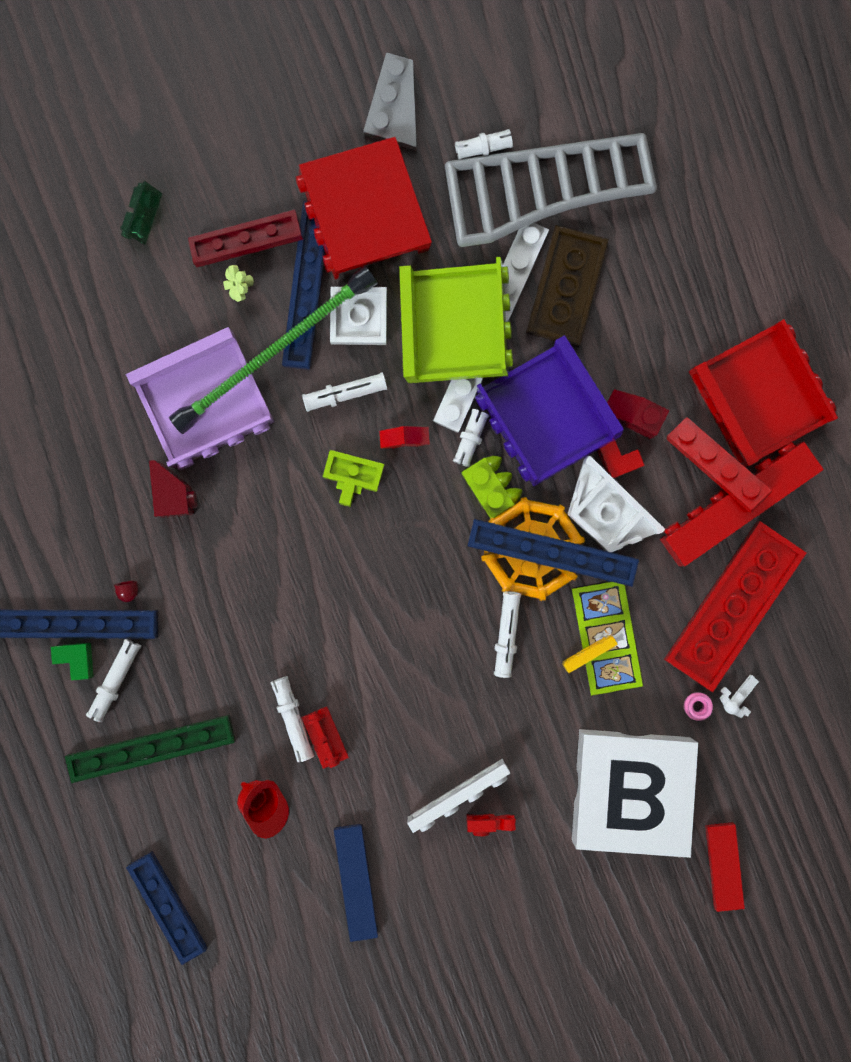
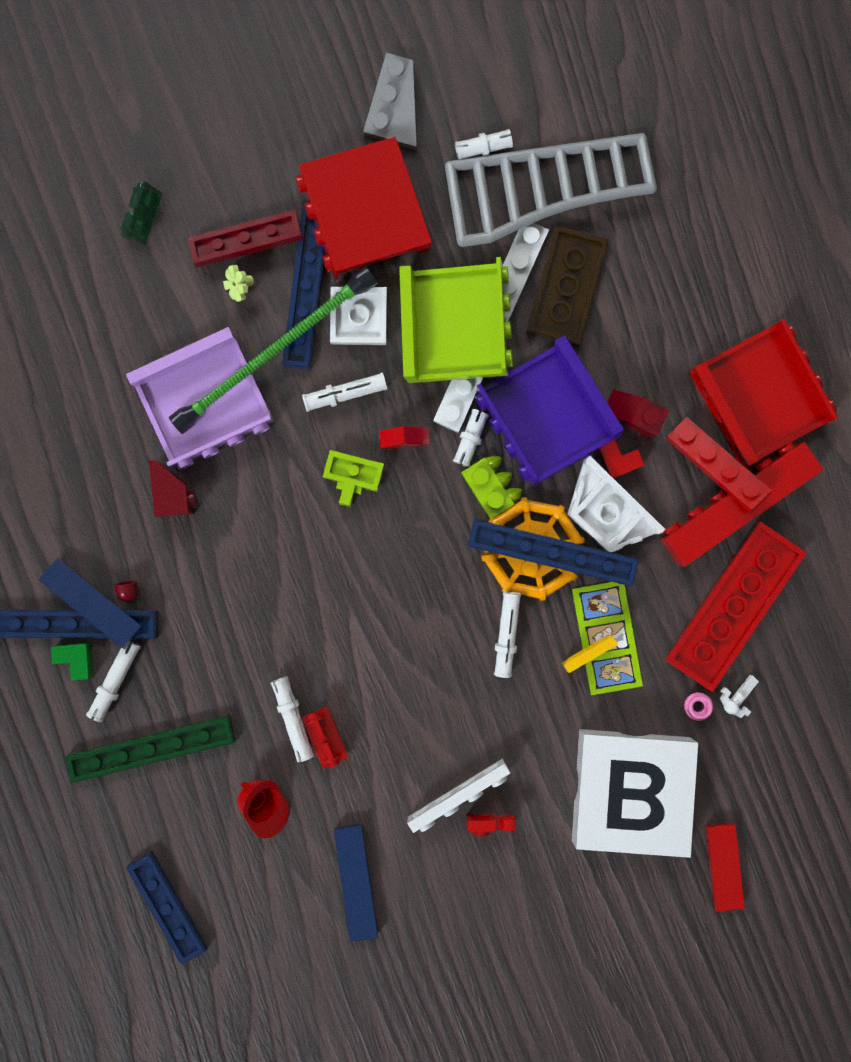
none -> dark blue tile [38,558,143,649]

